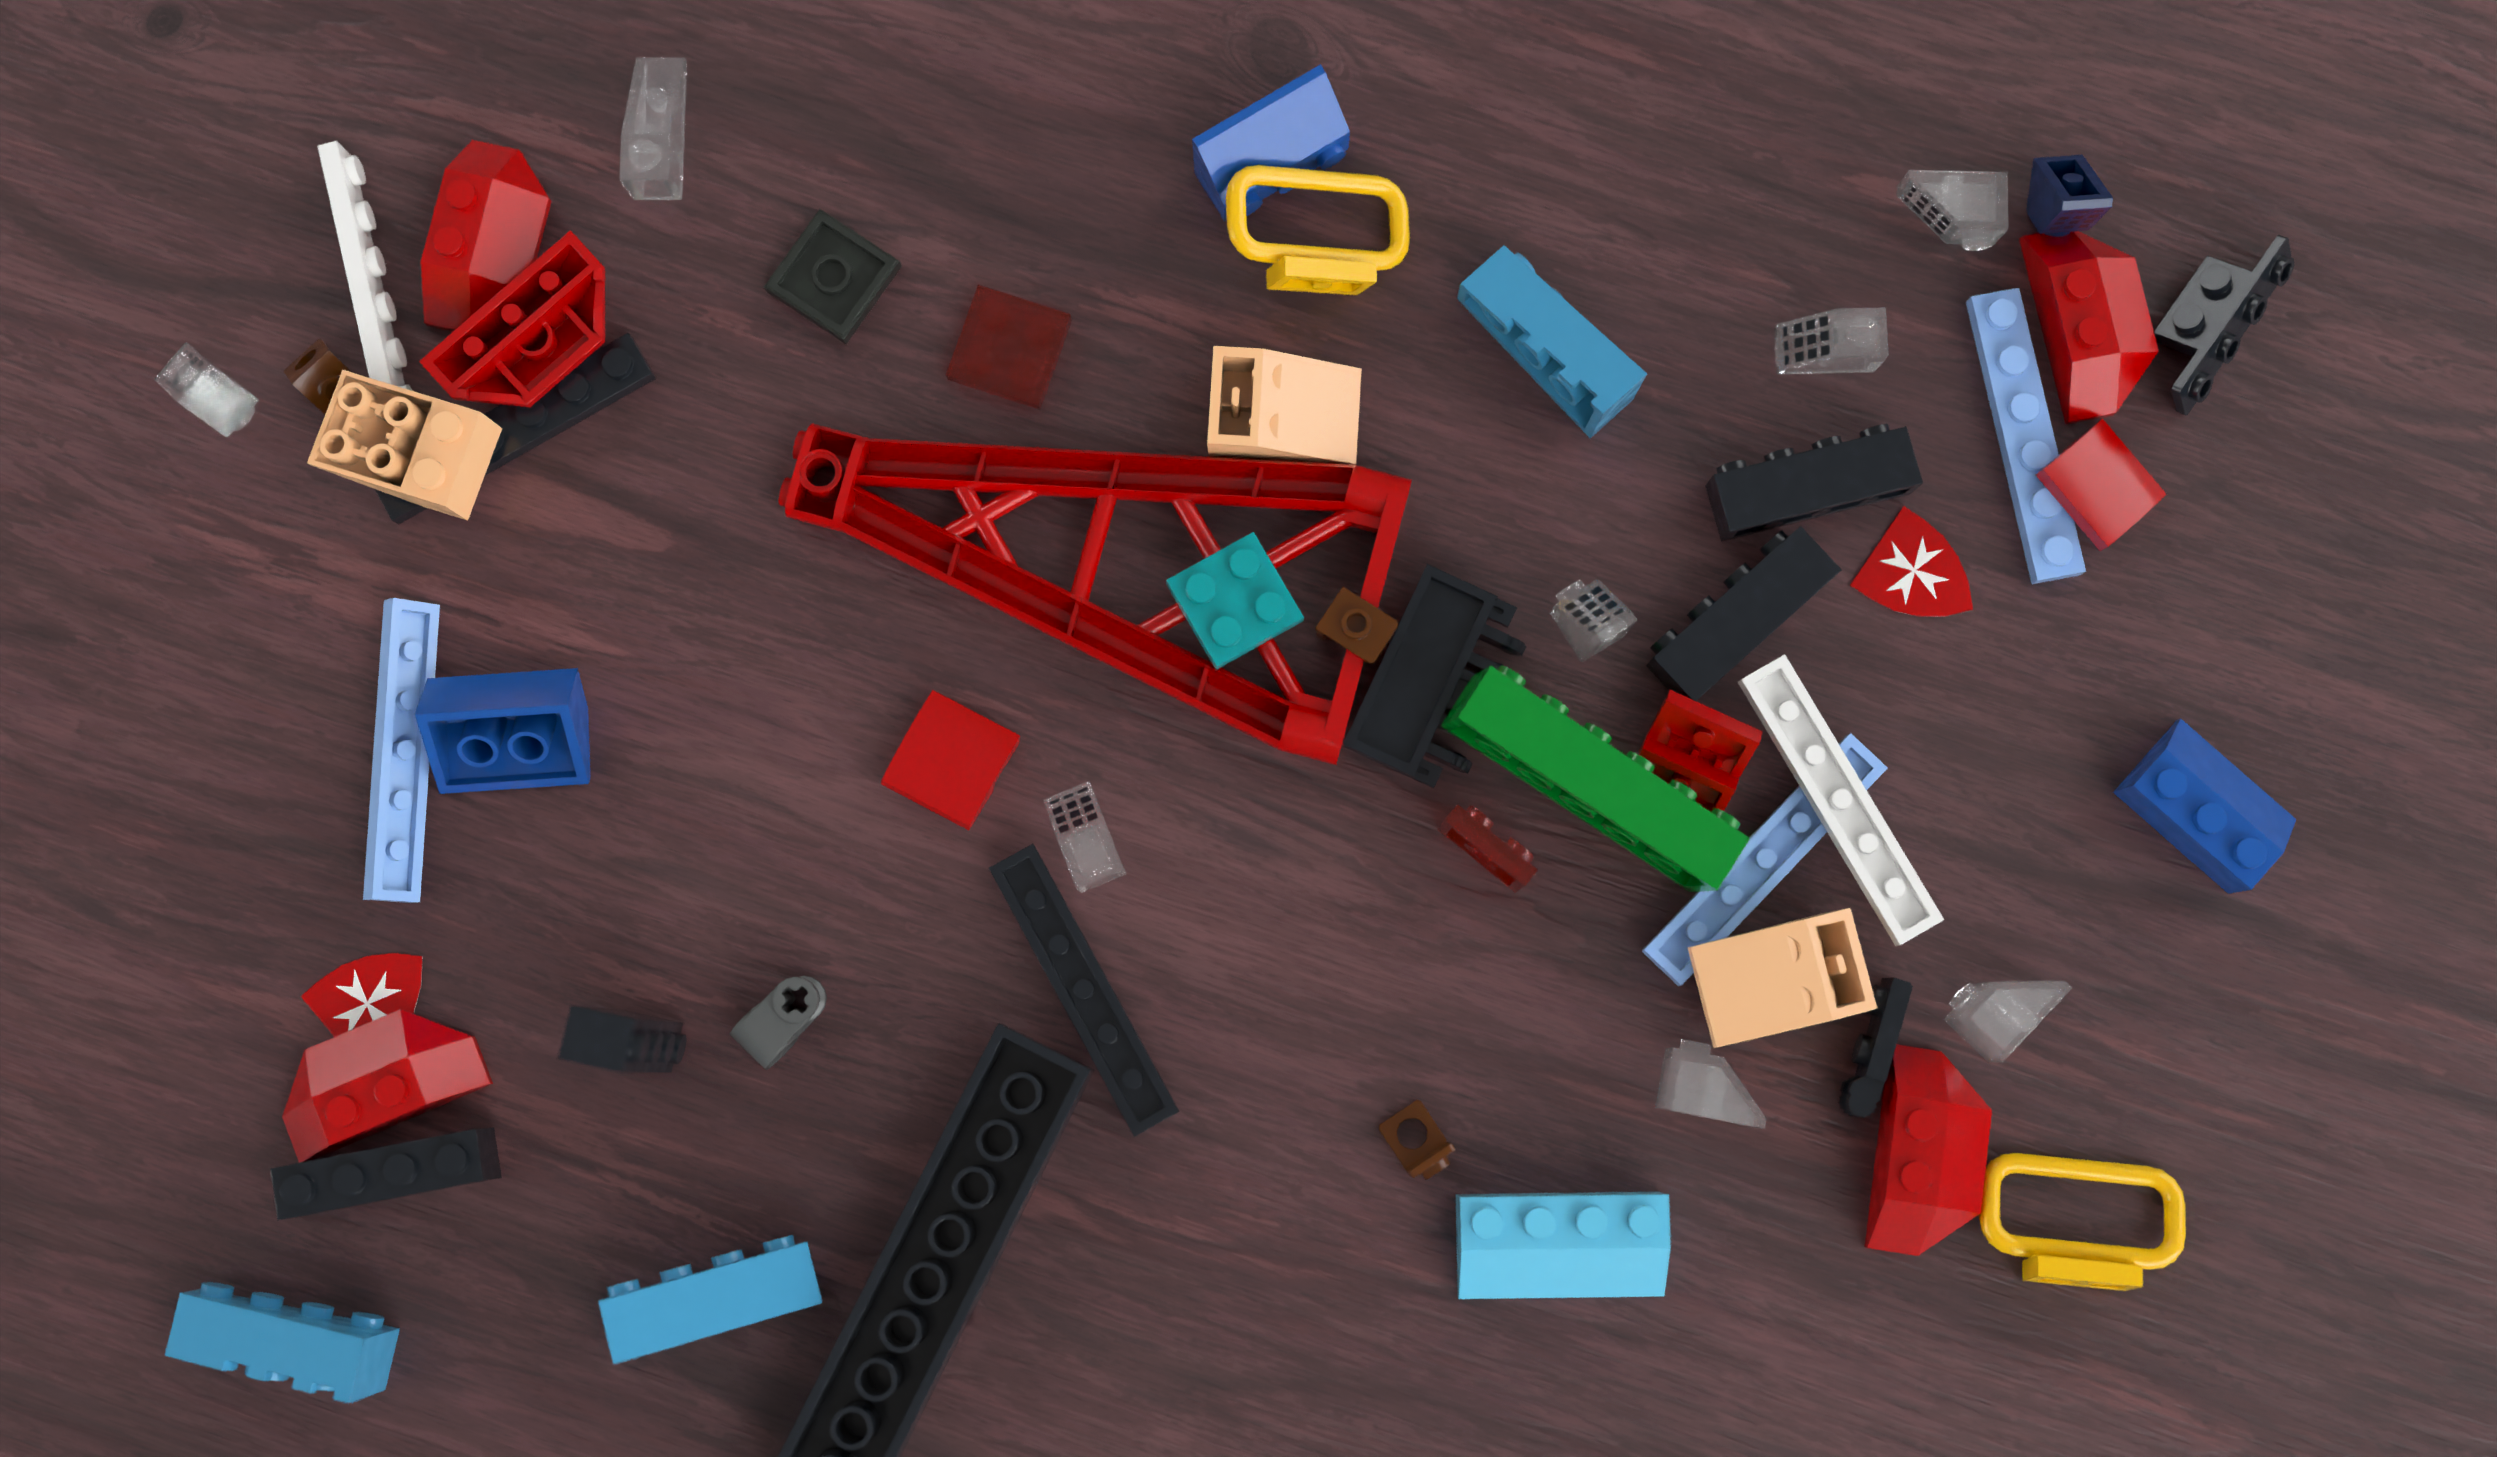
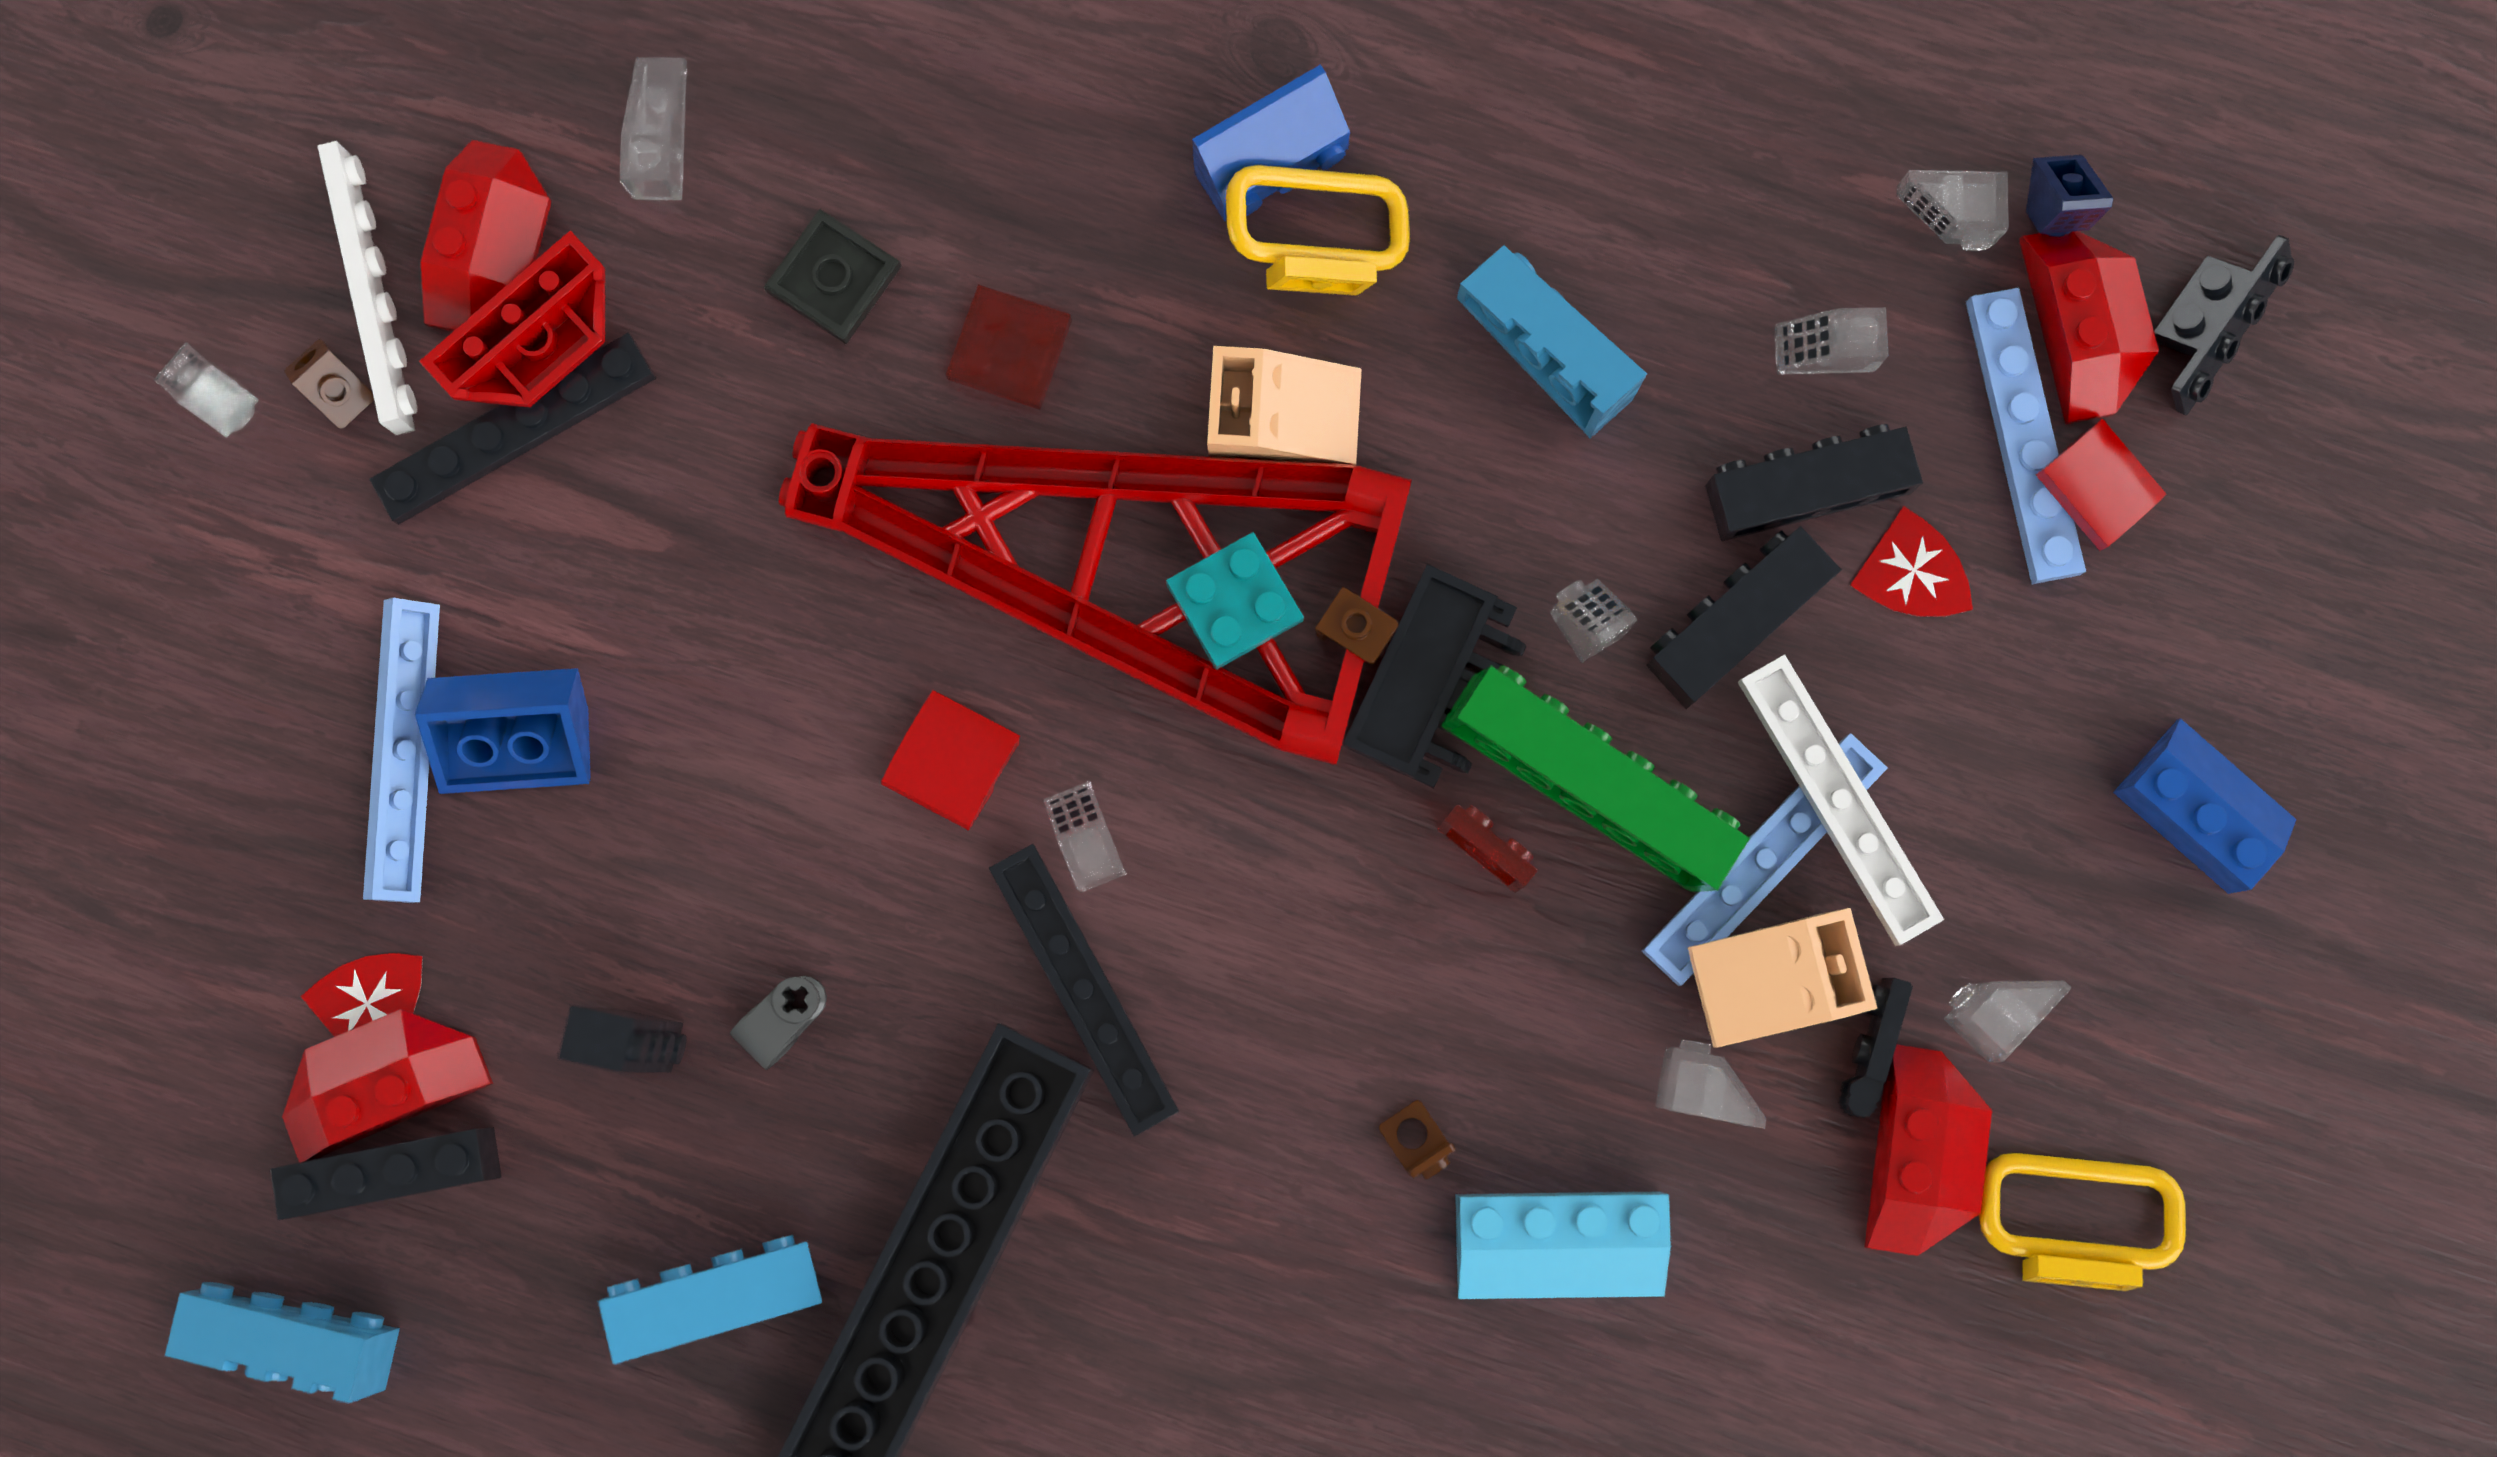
light nougat slope [307,370,502,520] -> none
red slope [1637,690,1763,812] -> none

